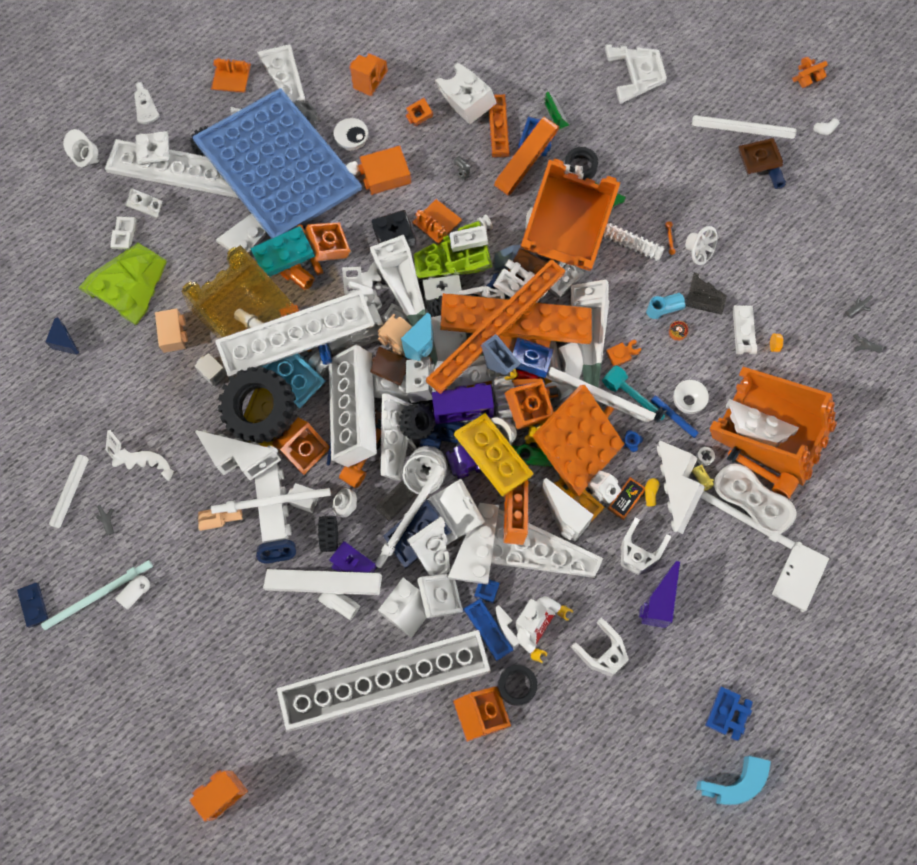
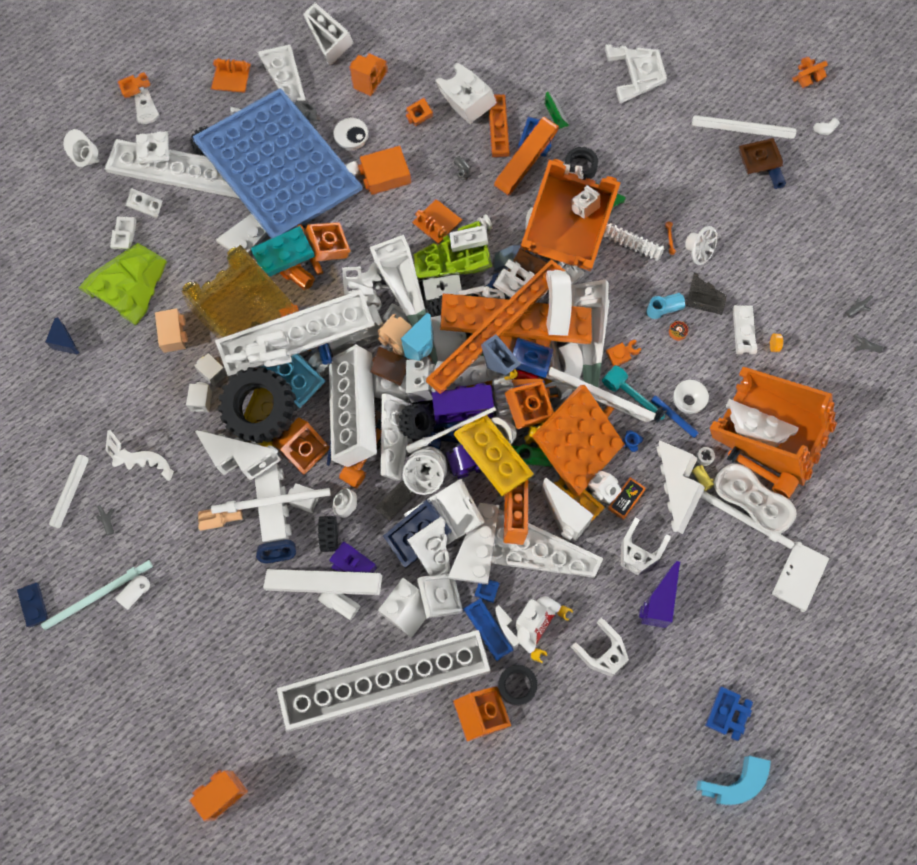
white pin [234,308,264,329] -> none
black brick [371,210,416,247] -> none
white bar [375,464,445,568] -> none
yellow arm [645,478,660,506] -> none
none -> orange plate [117,72,151,99]
none -> white brick [186,382,212,412]
none -> white plant [225,330,292,367]
none -> white wedge [303,3,354,66]
none -> white piece [406,407,496,453]
none -> white arch [546,270,572,336]
none -> white brick [571,185,600,219]

